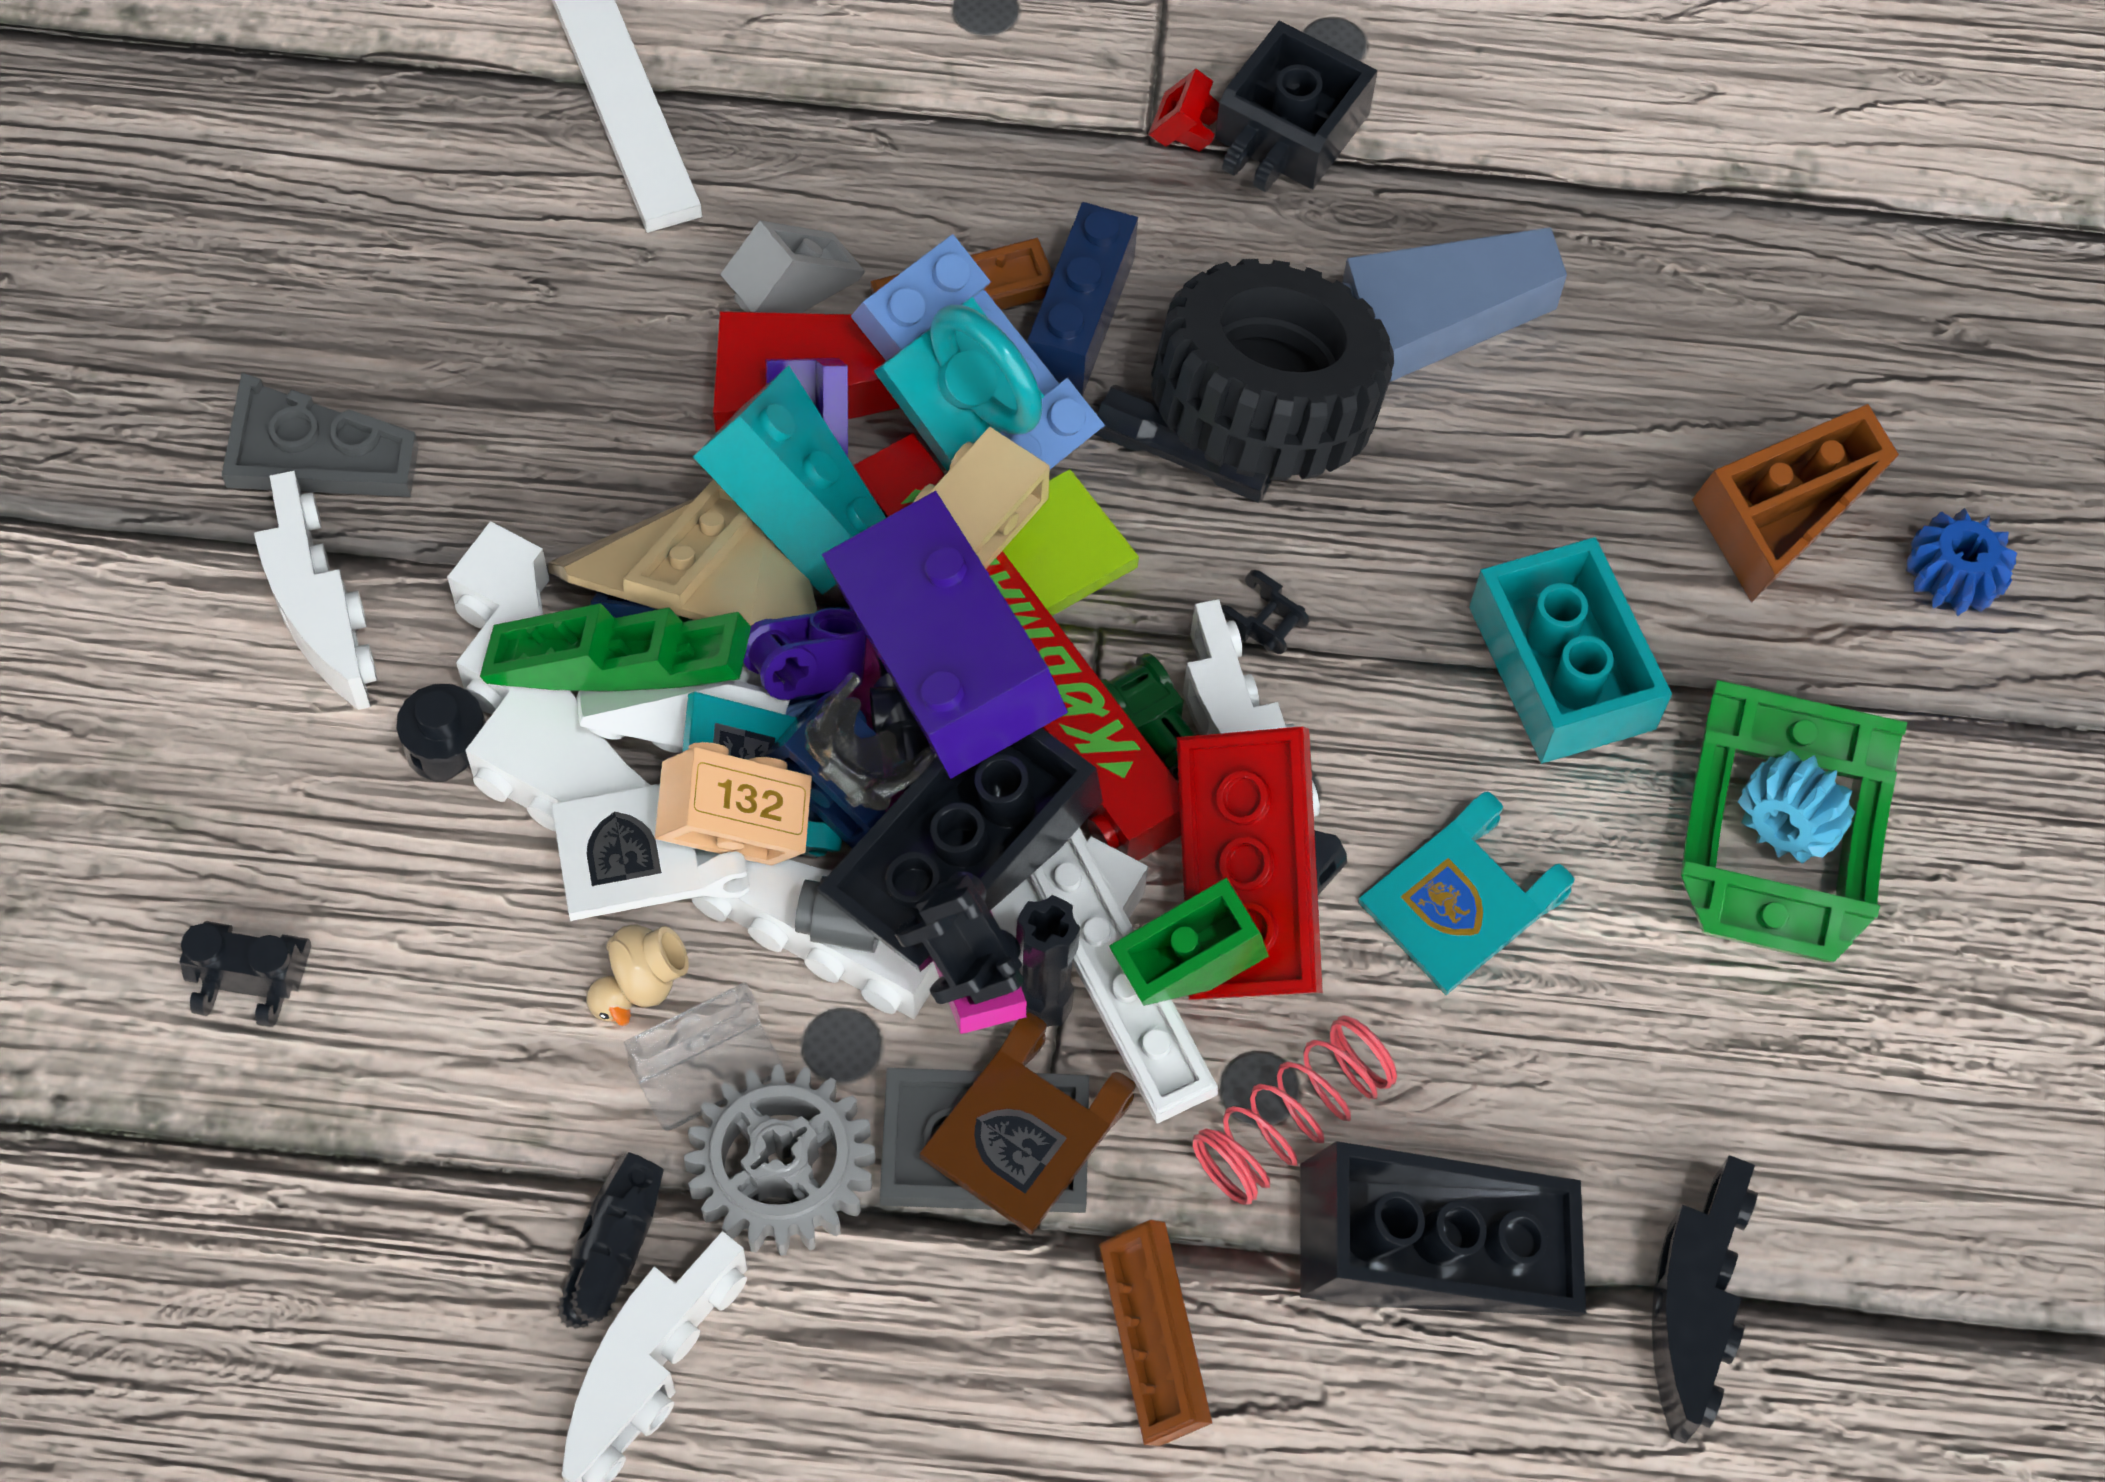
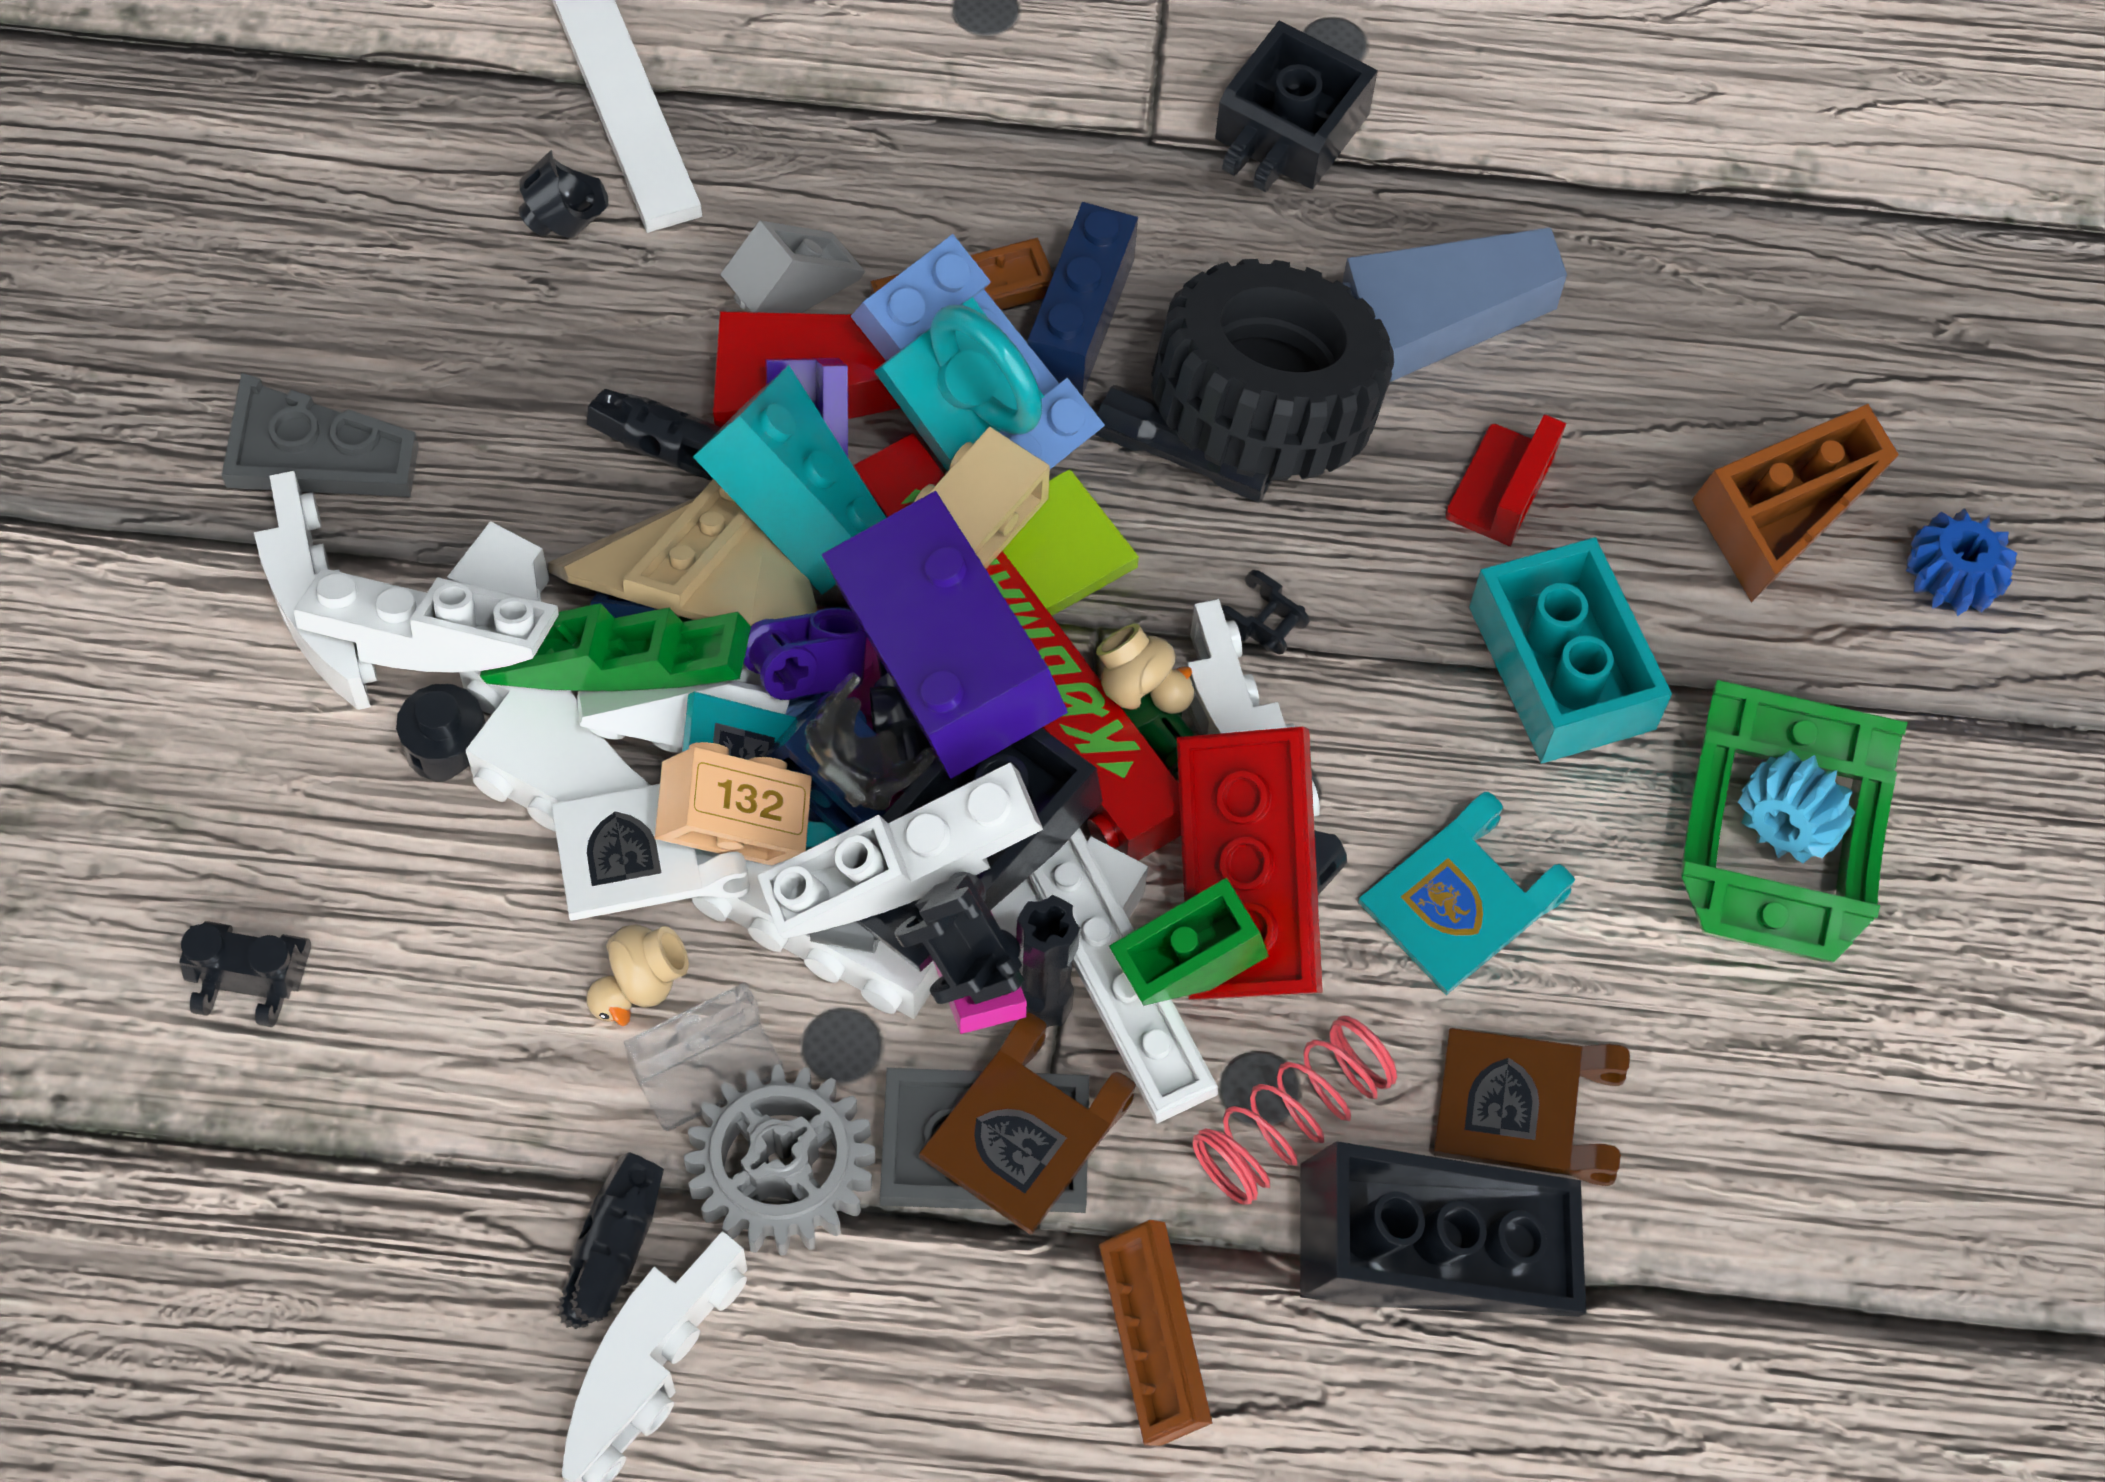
red tile [1148,69,1219,151] -> none
black slope [1652,1155,1758,1444] -> none
none -> white slope [293,568,559,673]
none -> black piece [519,150,609,238]
none -> black hinge [586,389,721,481]
none -> white slope [757,762,1043,939]
none -> tan animal [1096,624,1194,714]
none -> reddish brown flag [1434,1028,1630,1186]
none -> red panel [1446,414,1567,547]

